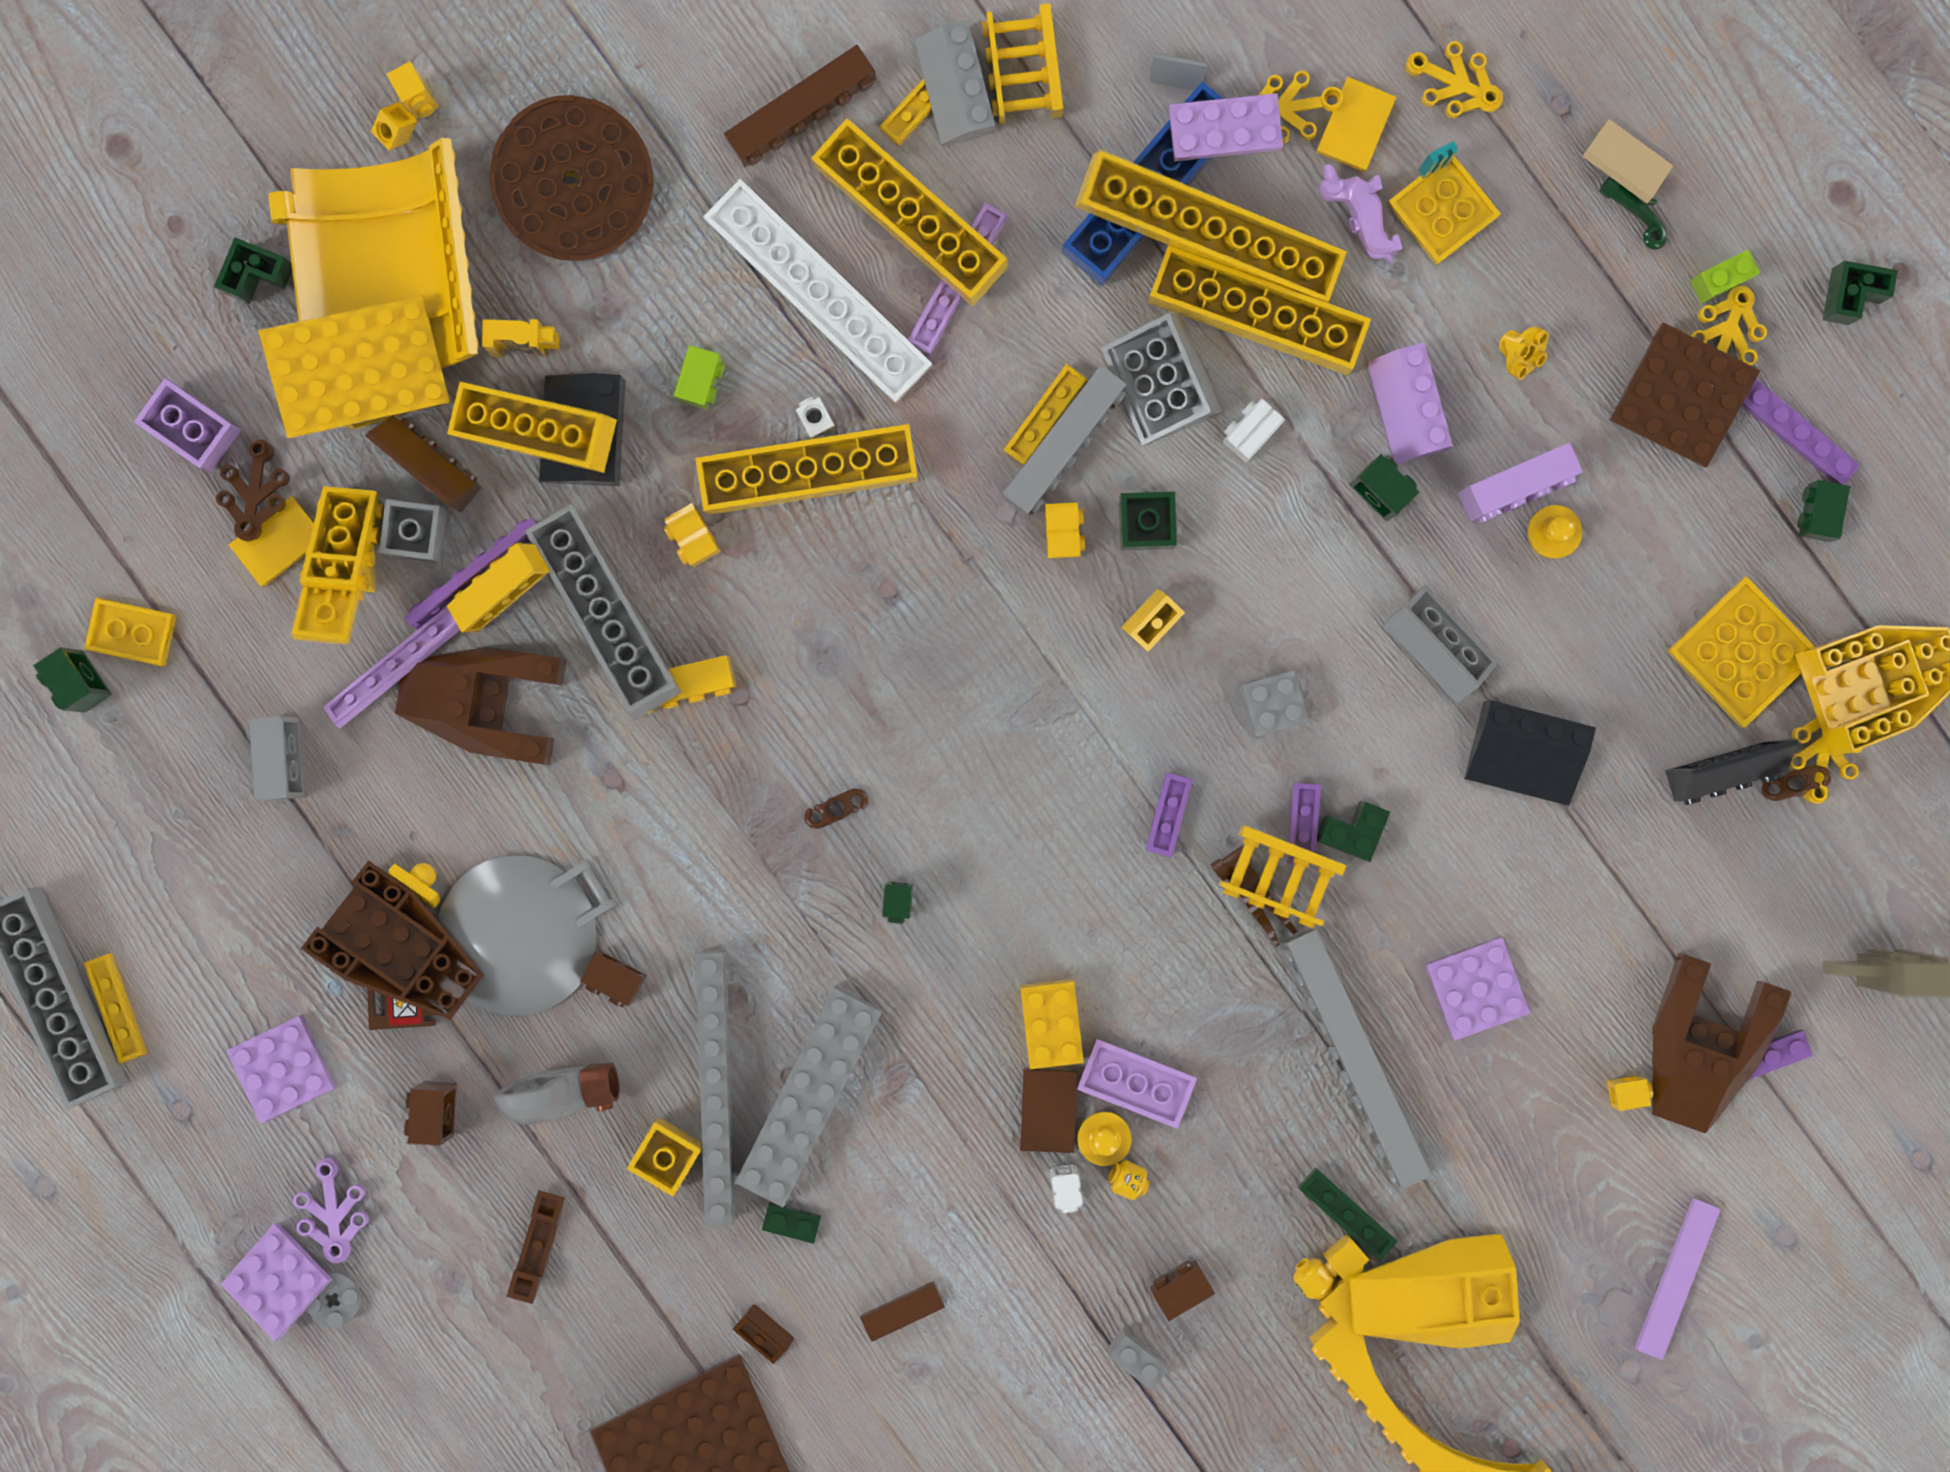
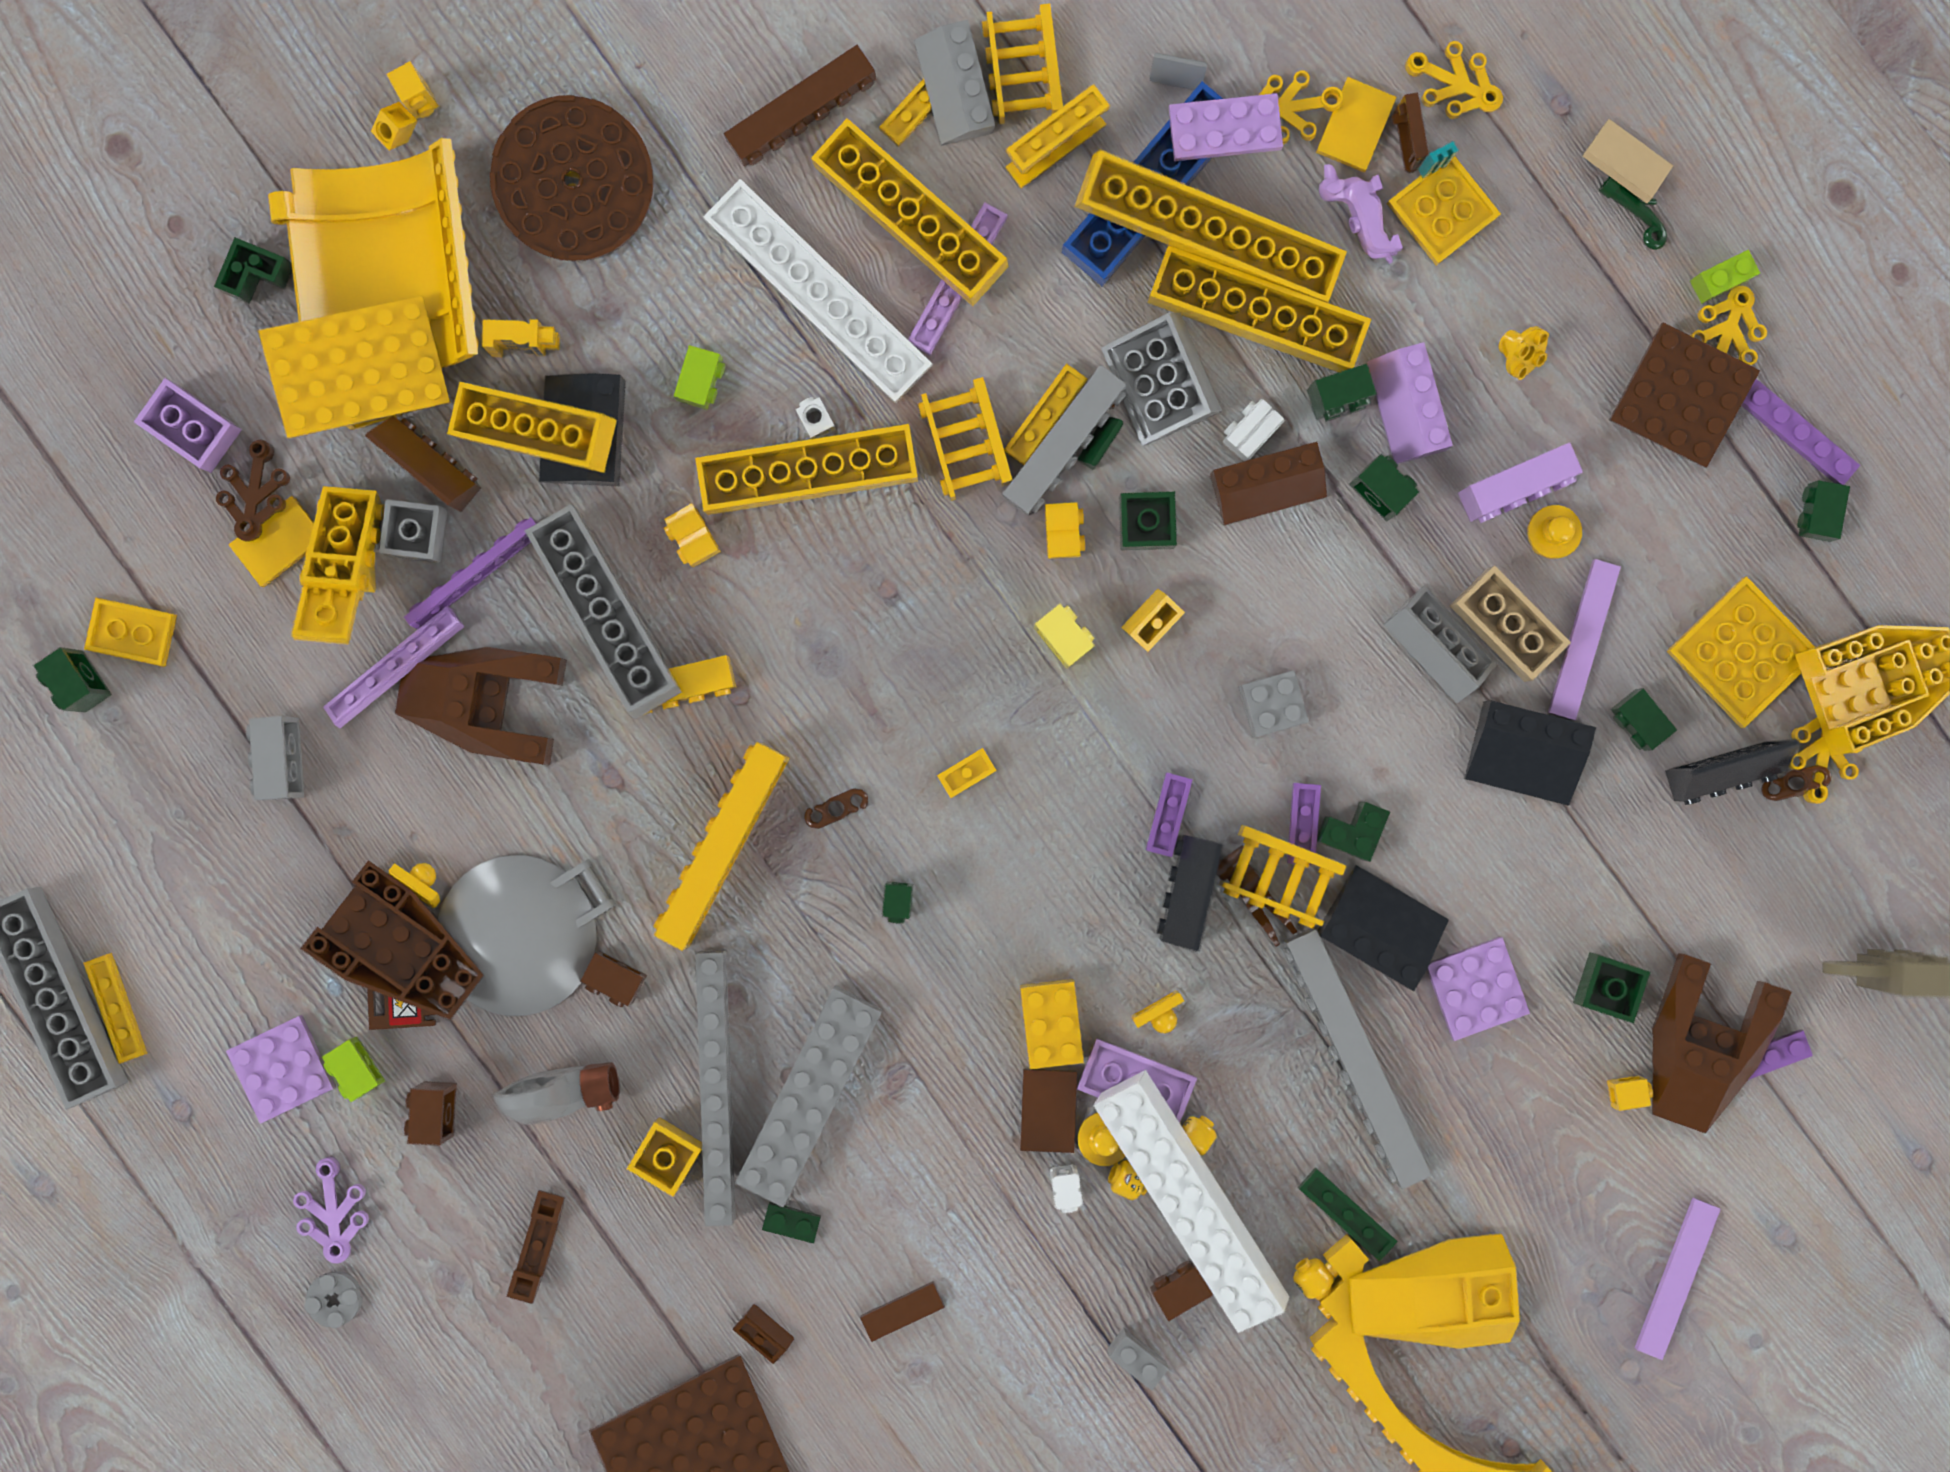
lavender plate [221,1223,332,1341] -> none
yellow brick [447,543,550,633] -> none
dark green brick [1822,261,1898,325] -> none
none -> lime brick [322,1036,385,1102]
none -> yellow brick [653,742,790,951]
none -> yellow fence [918,377,1013,501]
none -> yellow plate [937,748,997,798]
none -> yellow fence [1005,84,1110,189]
none -> light yellow brick [1033,604,1095,669]
none -> dark green slope [1077,417,1124,470]
none -> white brick [1093,1070,1289,1333]
none -> yellow tile [1131,990,1184,1034]
none -> black slope [1156,835,1223,953]
none -> yellow head [1182,1115,1217,1156]
none -> reddish brown slope [1210,442,1327,526]
none -> dark green brick [1307,363,1377,422]
none -> black slope [1317,865,1449,991]
none -> reddish brown container [1392,92,1428,173]
none -> tan brick [1449,565,1571,682]
none -> lavender tile [1548,559,1621,721]
none -> dark green brick [1573,952,1650,1024]
none -> dark green brick [1610,688,1677,751]

